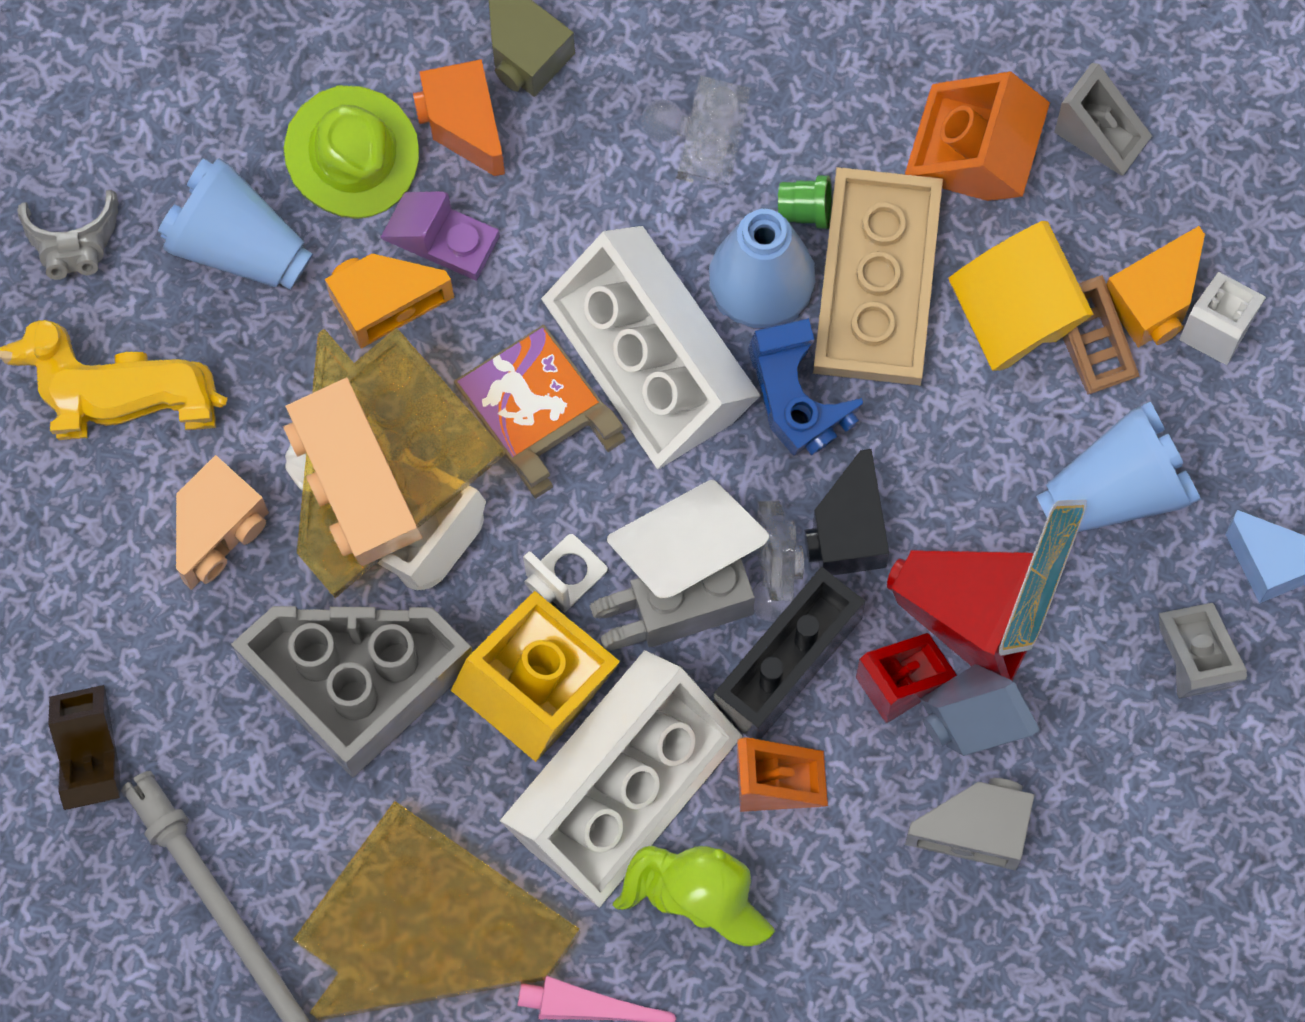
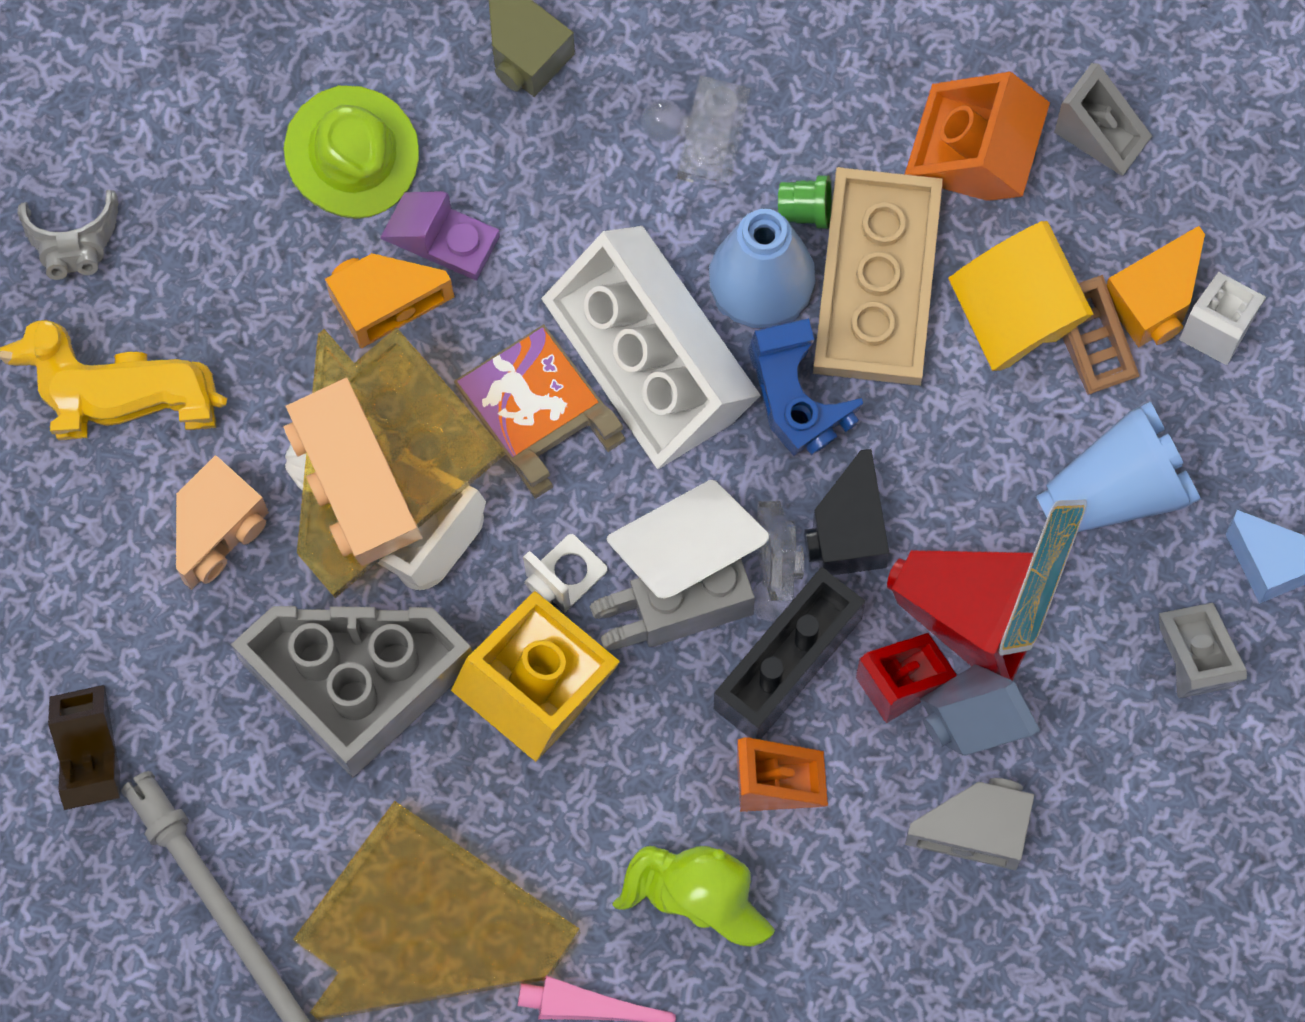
light blue cone [158,158,313,290] -> none
orange slope [413,59,505,176] -> none
white slope [500,650,742,908] -> none

